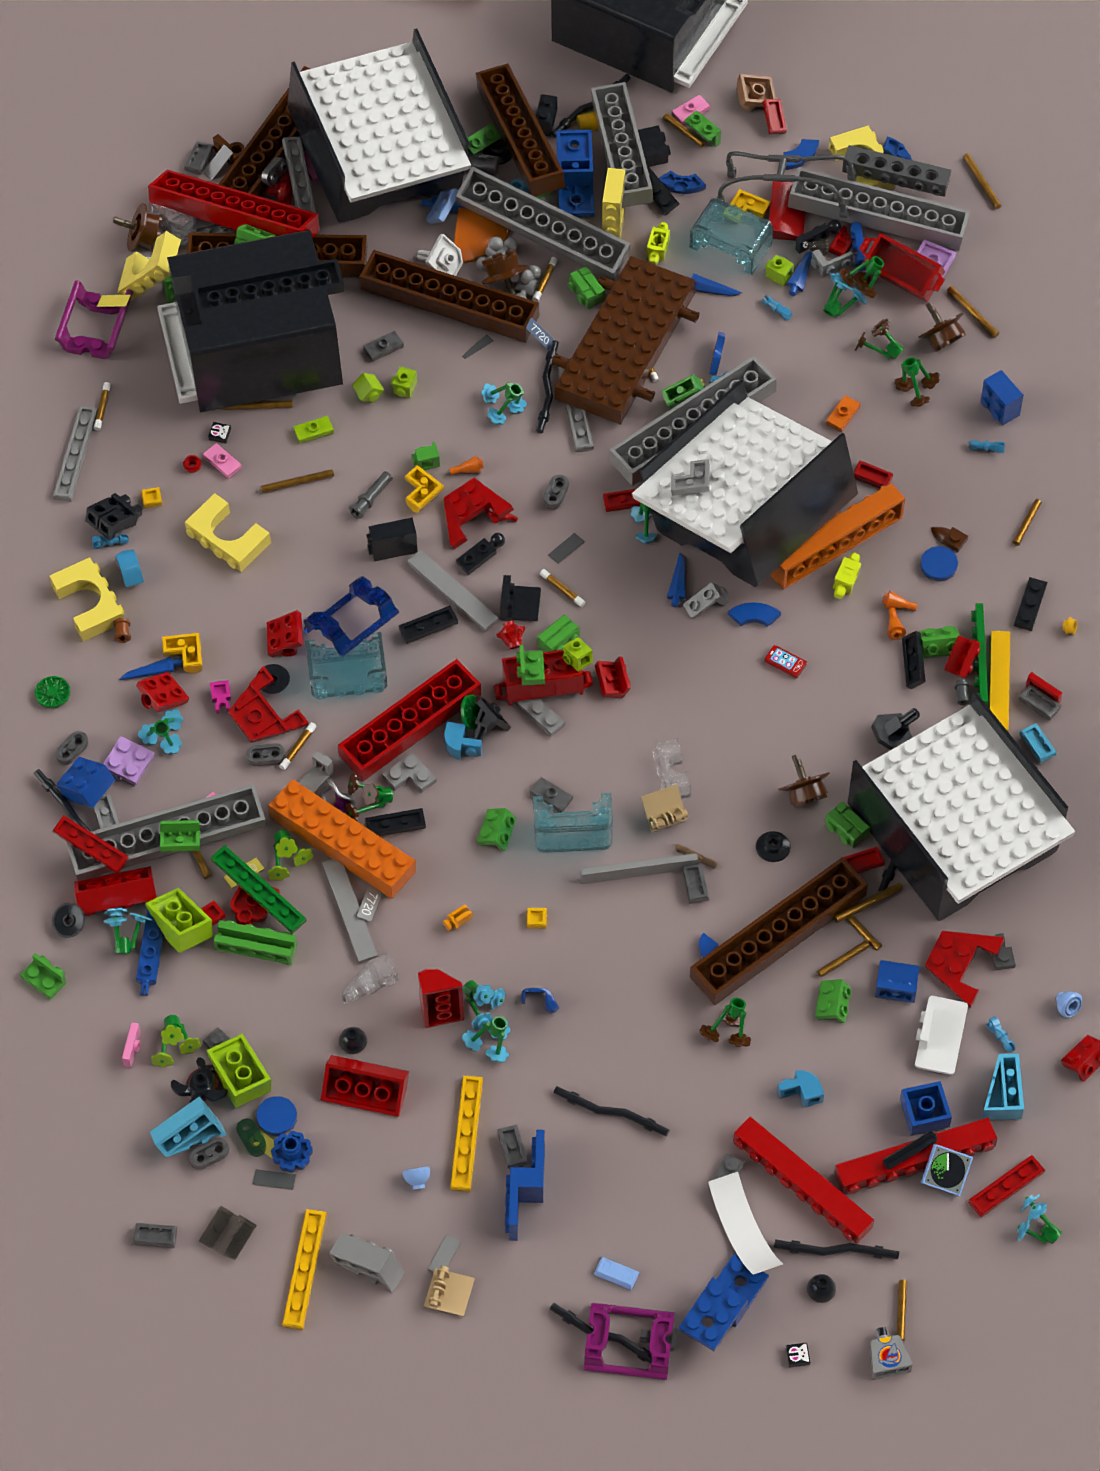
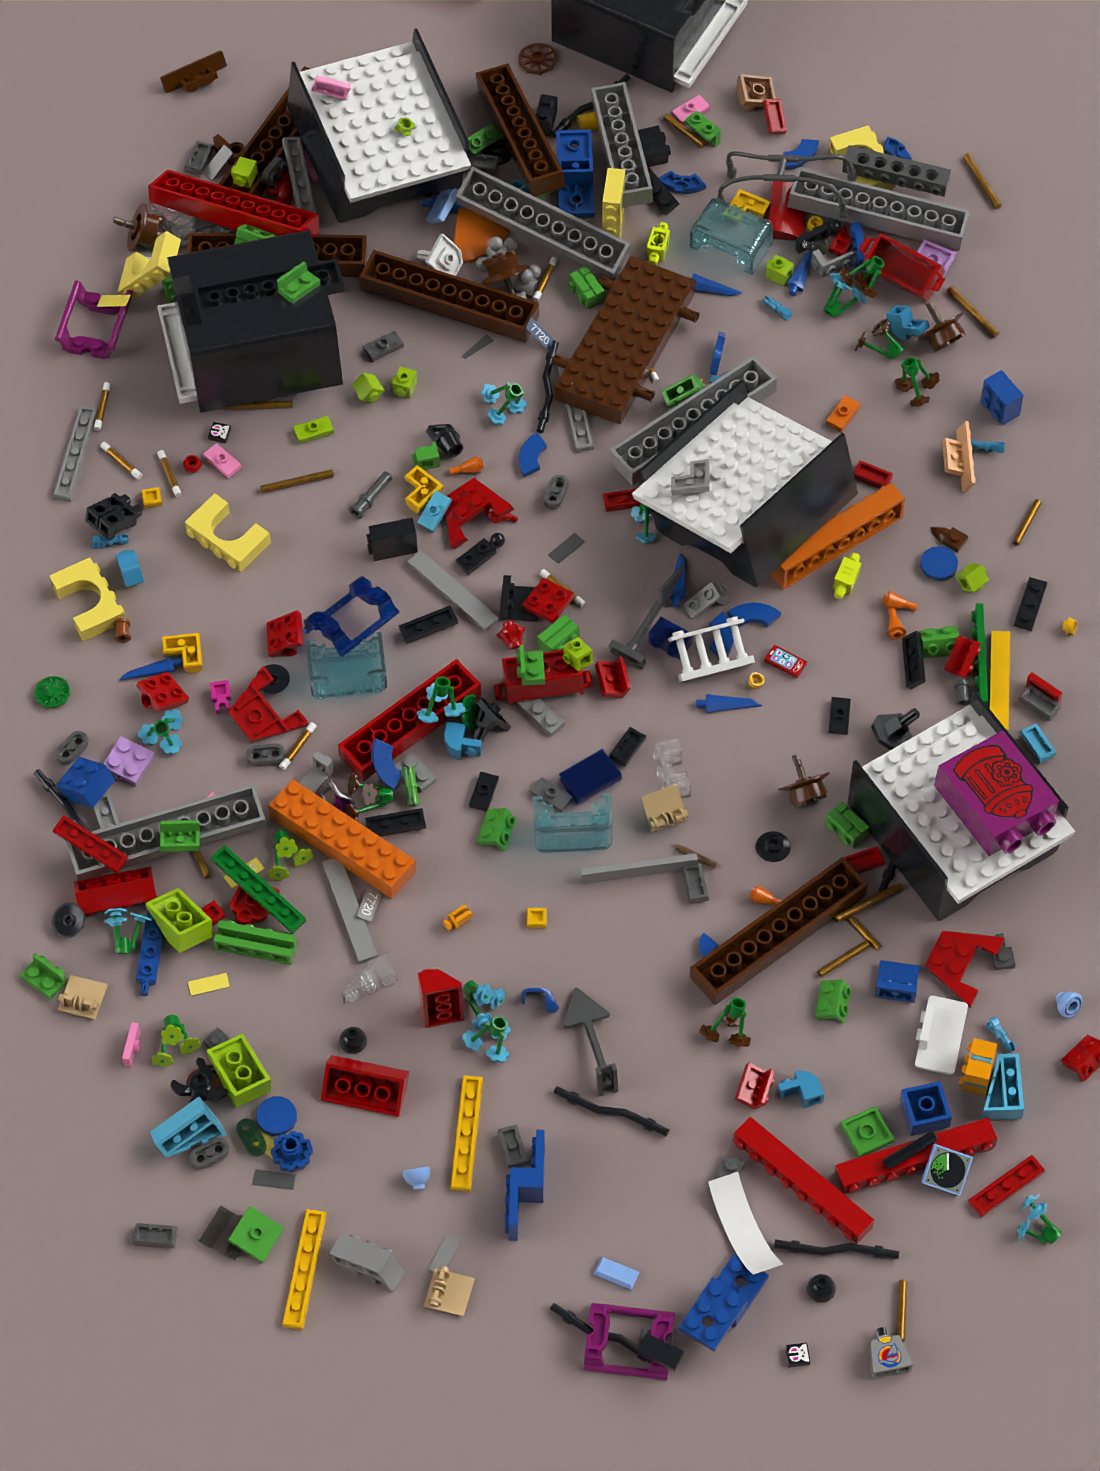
none -> tan hinge [58,975,108,1020]
none -> pearl gold bar [100,442,143,480]
none -> pearl gold bar [157,450,182,498]
none -> reddish brown bracket [160,50,227,93]
none -> light yellow sticker [188,973,230,996]
none -> bright green plate [227,1206,284,1263]
none -> lime brick [231,157,258,188]
none -> bright green bracket [277,262,320,304]
none -> bright pink plate [311,75,351,100]
none -> blue tile [371,739,402,790]
none -> lime plate [394,117,415,136]
none -> bright green pin [402,766,420,806]
none -> medium azure plate [417,490,452,532]
none -> plant [417,677,466,723]
none -> black piece [426,424,463,458]
none -> black plate [469,772,499,812]
none -> copper wheel [519,43,557,75]
none -> blue tile [519,432,547,477]
none -> red plate [522,578,574,624]
none -> clear blue piece [559,749,622,805]
none -> dark grey piece [563,987,619,1097]
none -> dark grey piece [609,566,684,669]
none -> black plate [609,727,646,767]
none -> black tile [637,1333,684,1371]
none -> clear blue brick [648,616,693,660]
none -> white fence [668,616,755,682]
none -> blue bar [696,694,763,713]
none -> blue tile [709,612,734,657]
none -> red bracket [735,1062,775,1110]
none -> yellow hinge [748,672,764,689]
none -> orange cone [749,884,782,905]
none -> yellow plate [807,216,824,231]
none -> black plate [829,697,851,735]
none -> bright green tile [840,1106,895,1158]
none -> dark azure brick [886,305,930,340]
none -> magenta brick [934,731,1059,856]
none -> light nougat bracket [942,421,975,492]
none -> lime brick [955,563,989,592]
none -> light orange container [959,1038,997,1096]

